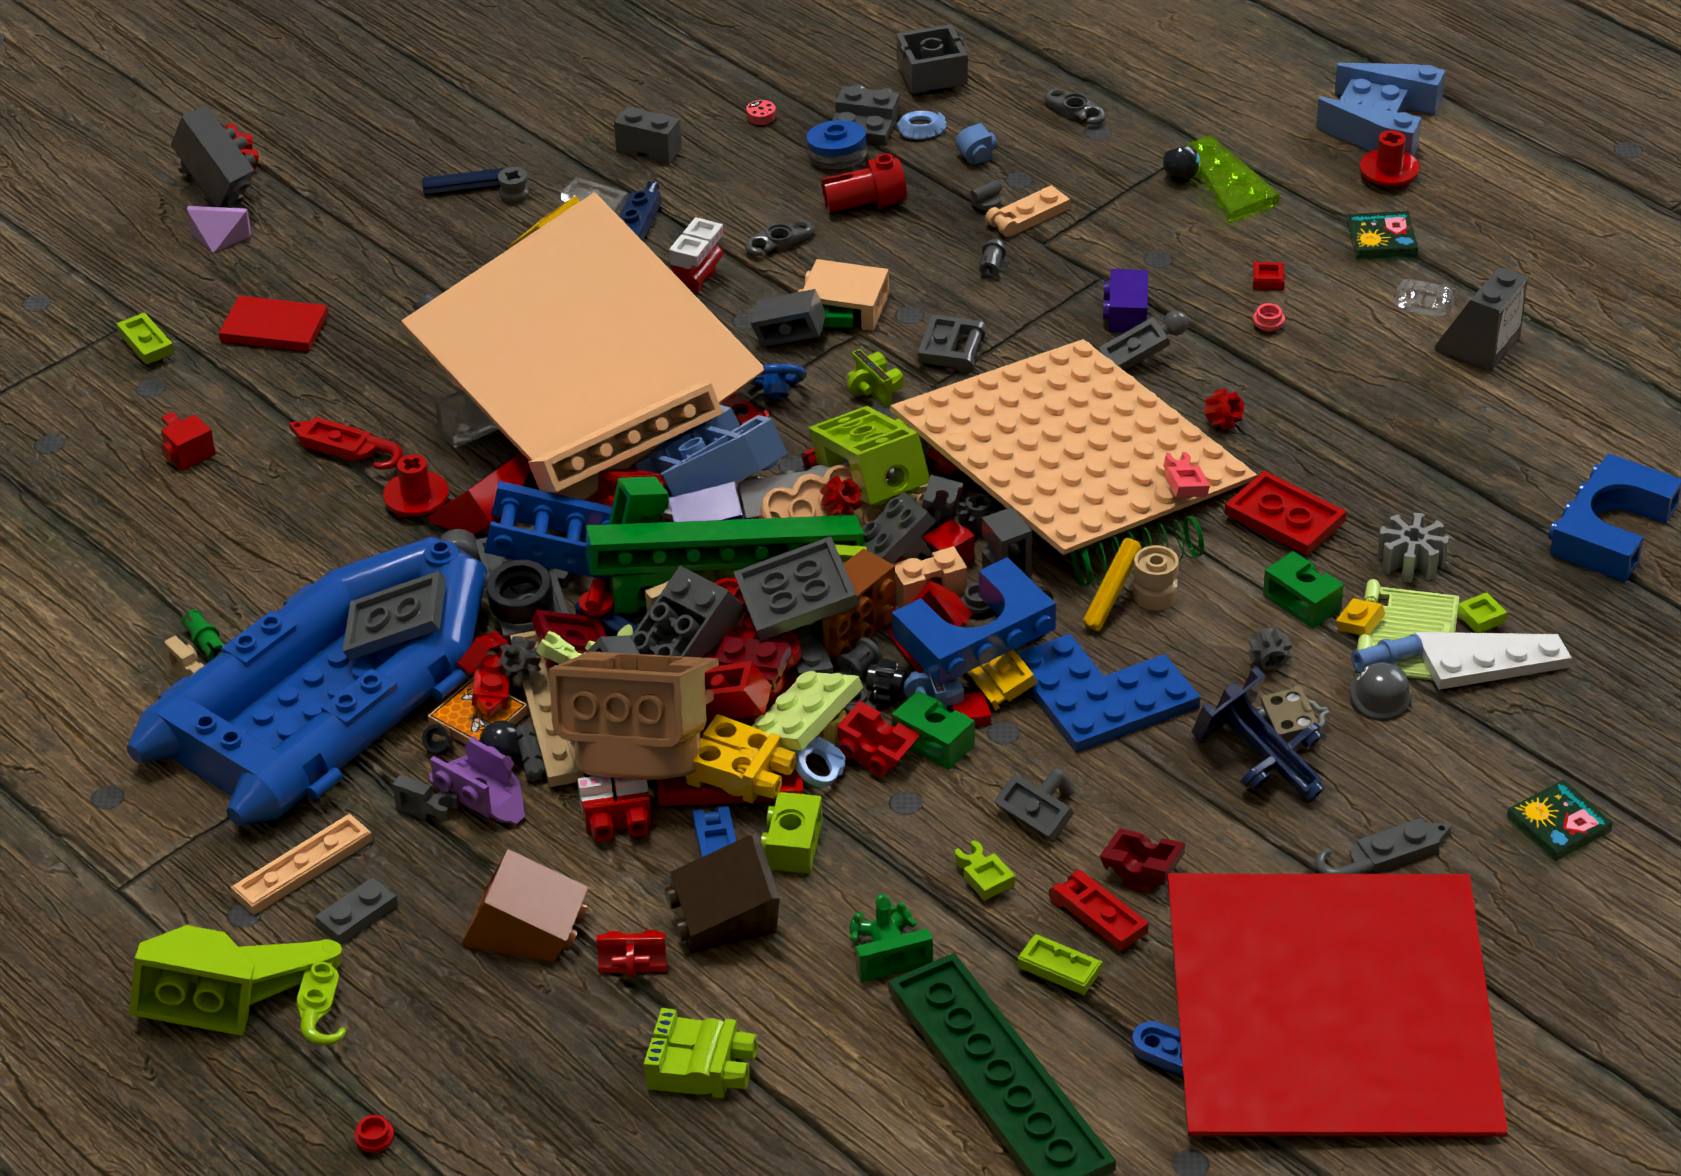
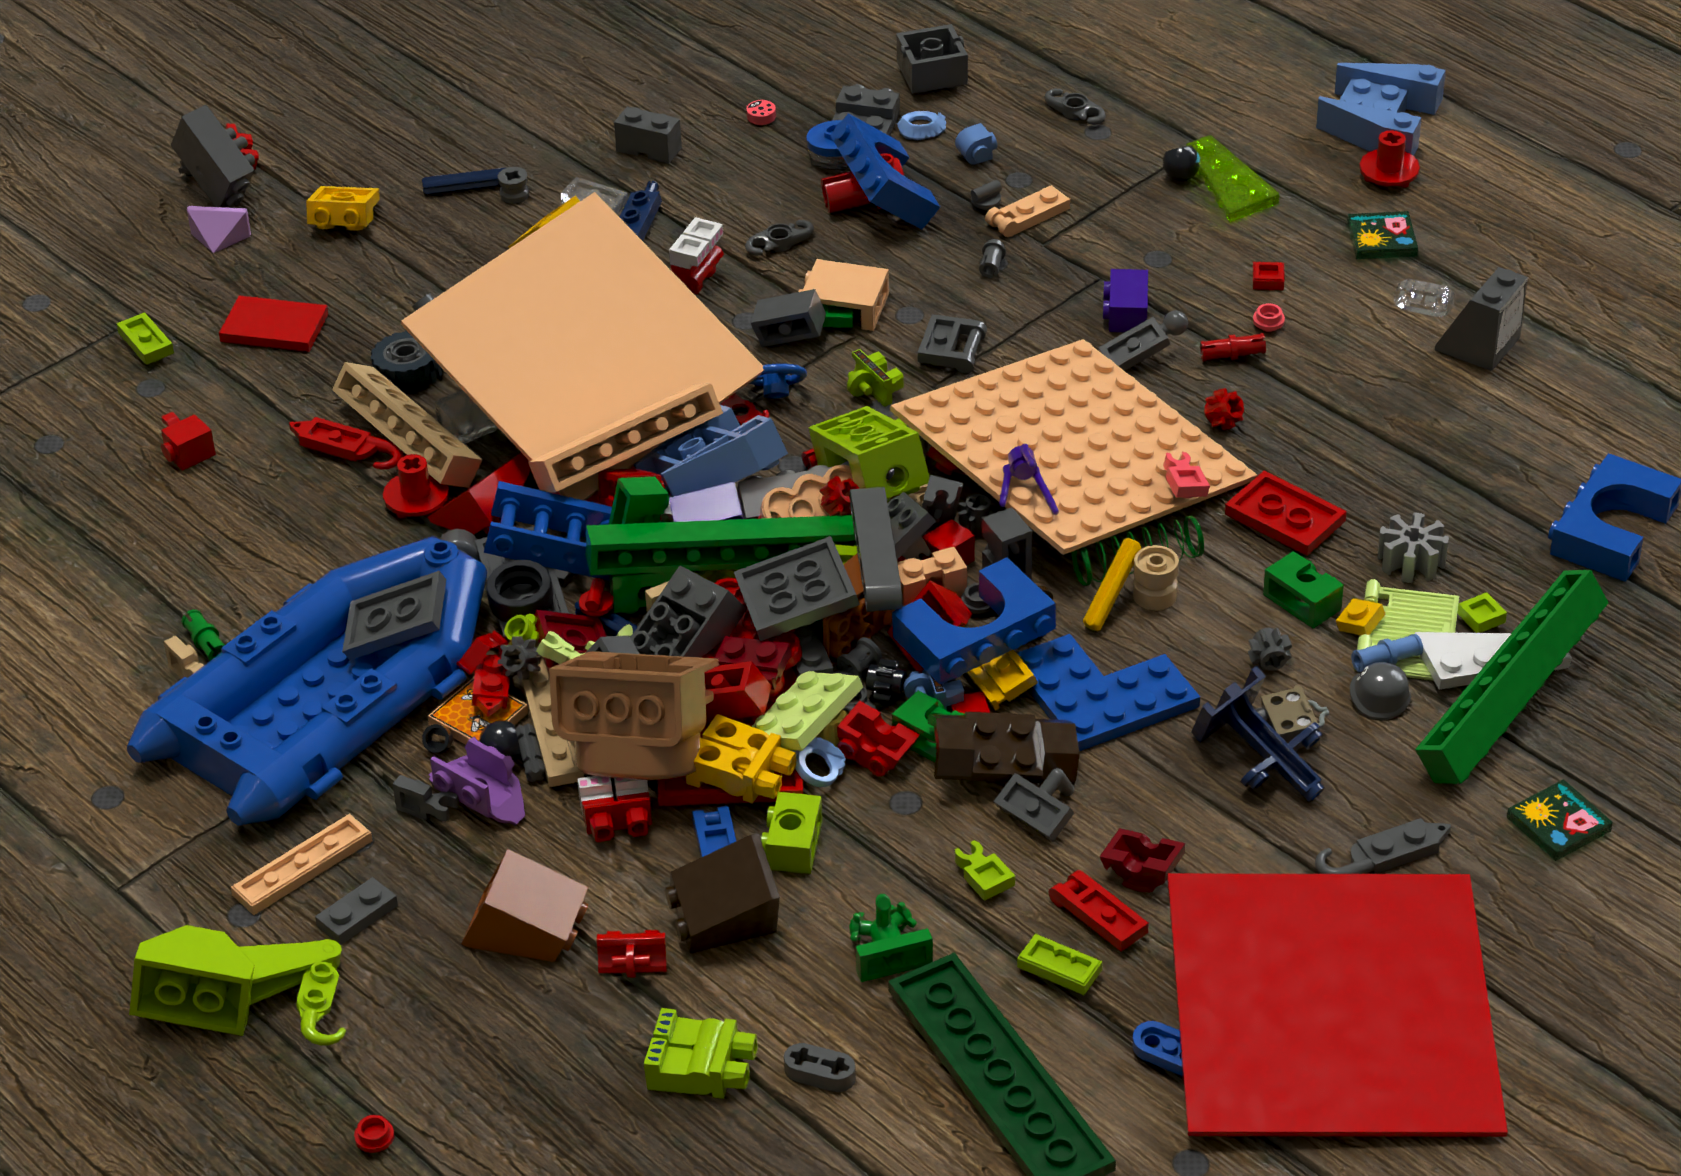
none -> yellow plate [306,186,380,231]
none -> tan brick [332,362,482,488]
none -> black wheel [371,331,443,392]
none -> lime plate [504,614,539,645]
none -> dark grey beam [784,1043,856,1092]
none -> blue arch [830,113,941,230]
none -> dark grey beam [850,487,902,612]
none -> dark brown piece [927,712,1080,785]
none -> dark purple plant [999,444,1059,515]
none -> red pin [1200,333,1266,362]
none -> green brick [1415,570,1609,784]

